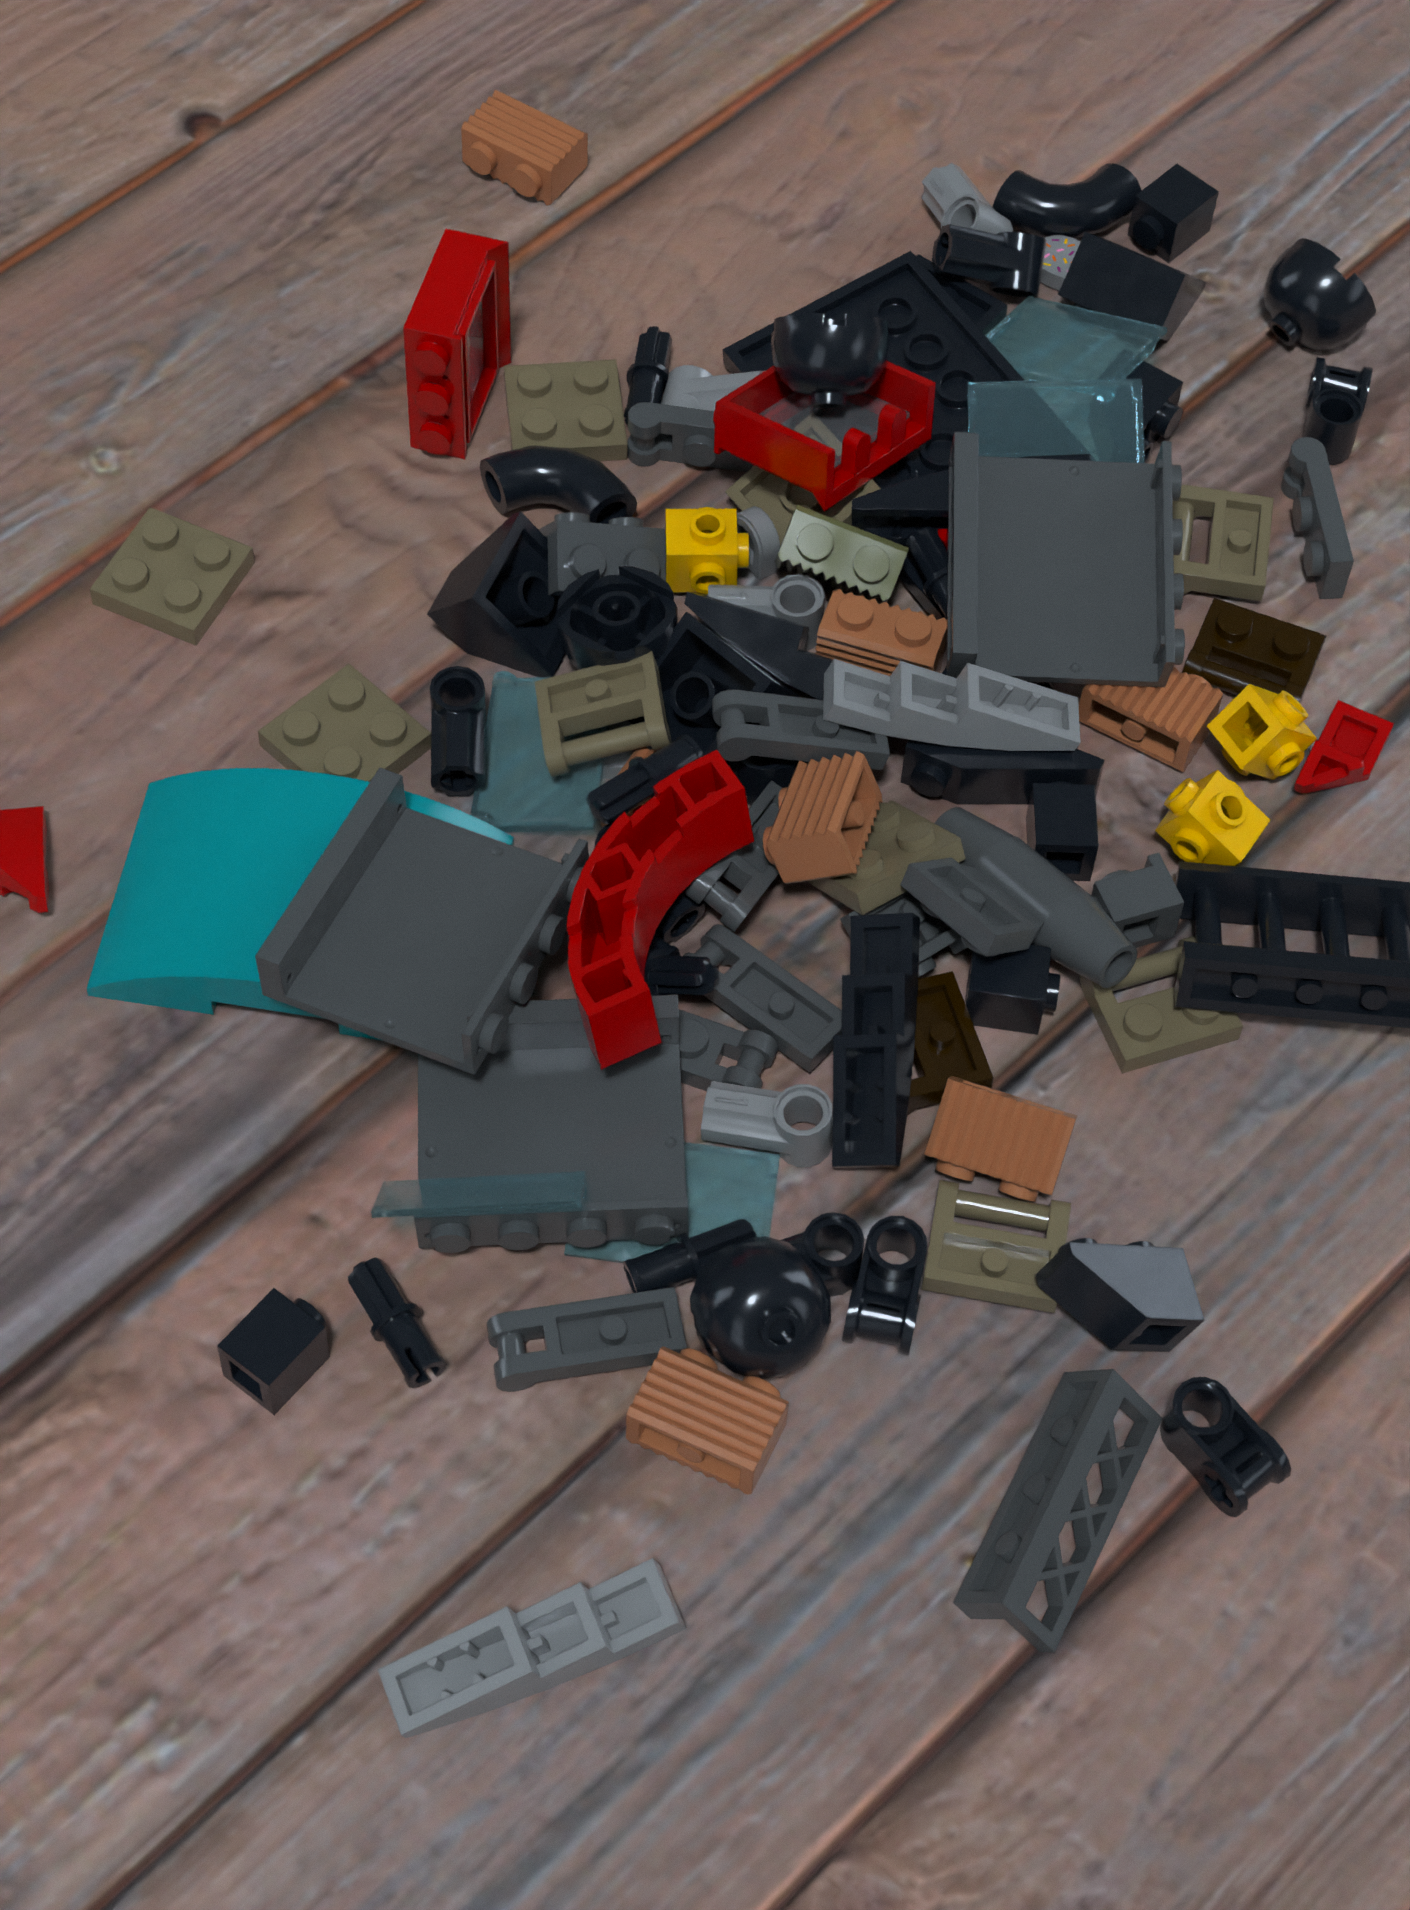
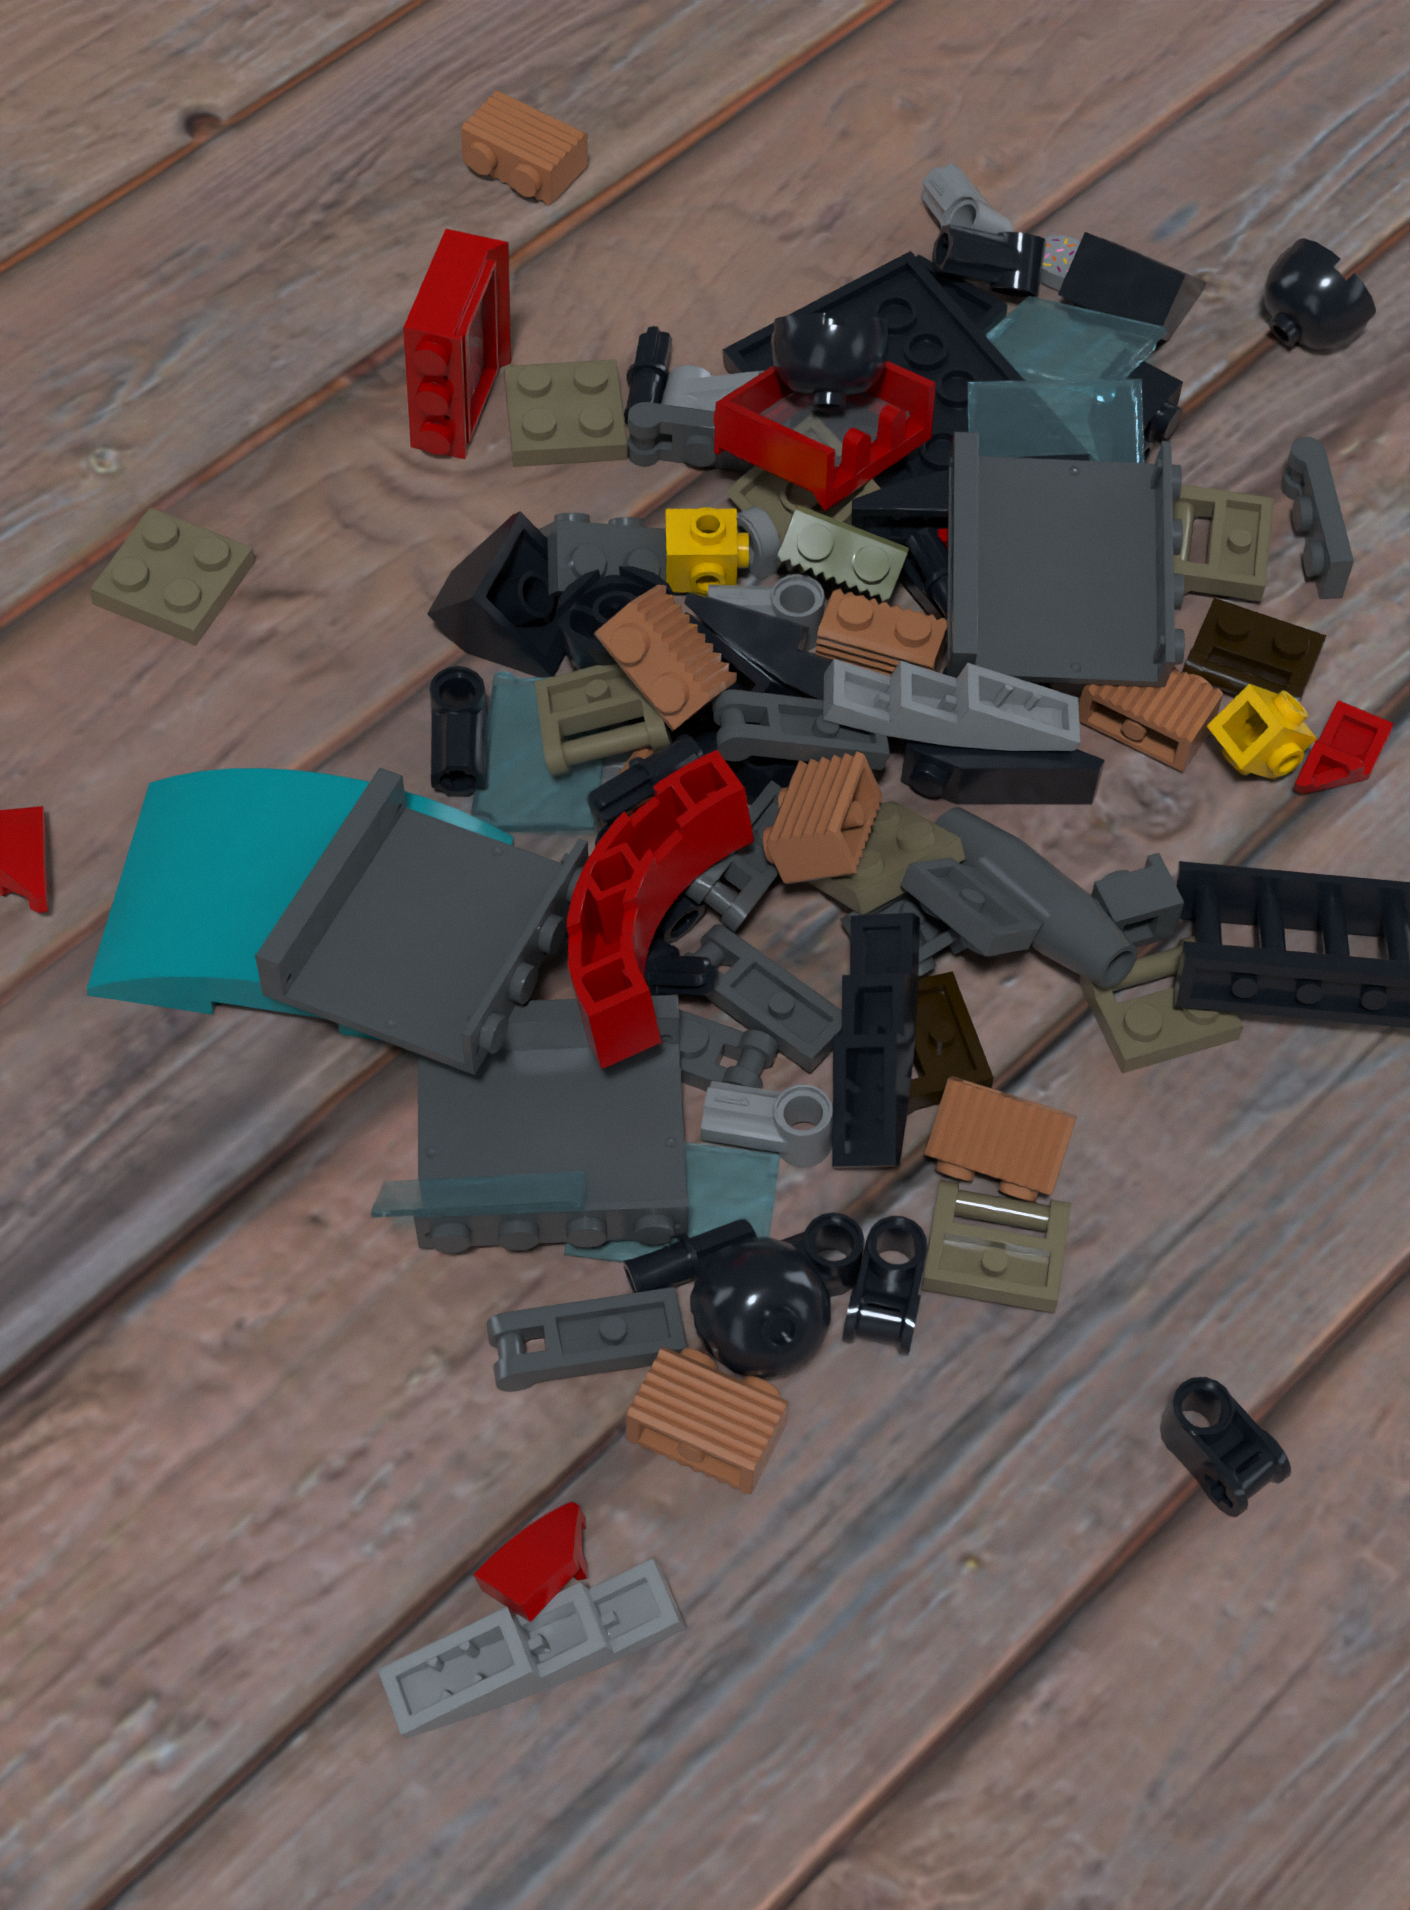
black brick [217,1288,330,1415] -> none
dark tan plate [258,664,431,782] -> none
black axle [348,1257,447,1388] -> none
black cylinder [480,445,637,524] -> none
dark grey fence [953,1369,1163,1652] -> none
black brick [965,945,1060,1035] -> none
black cylinder [993,163,1142,239] -> none
black brick [1026,781,1099,881] -> none
black slope [1036,1238,1204,1352] -> none
black brick [1127,164,1219,263] -> none
yellow brick [1155,770,1270,866] -> none
black piece [1302,357,1373,465] -> none
none -> red slope [473,1501,587,1623]
none -> nougat brick [594,585,737,731]

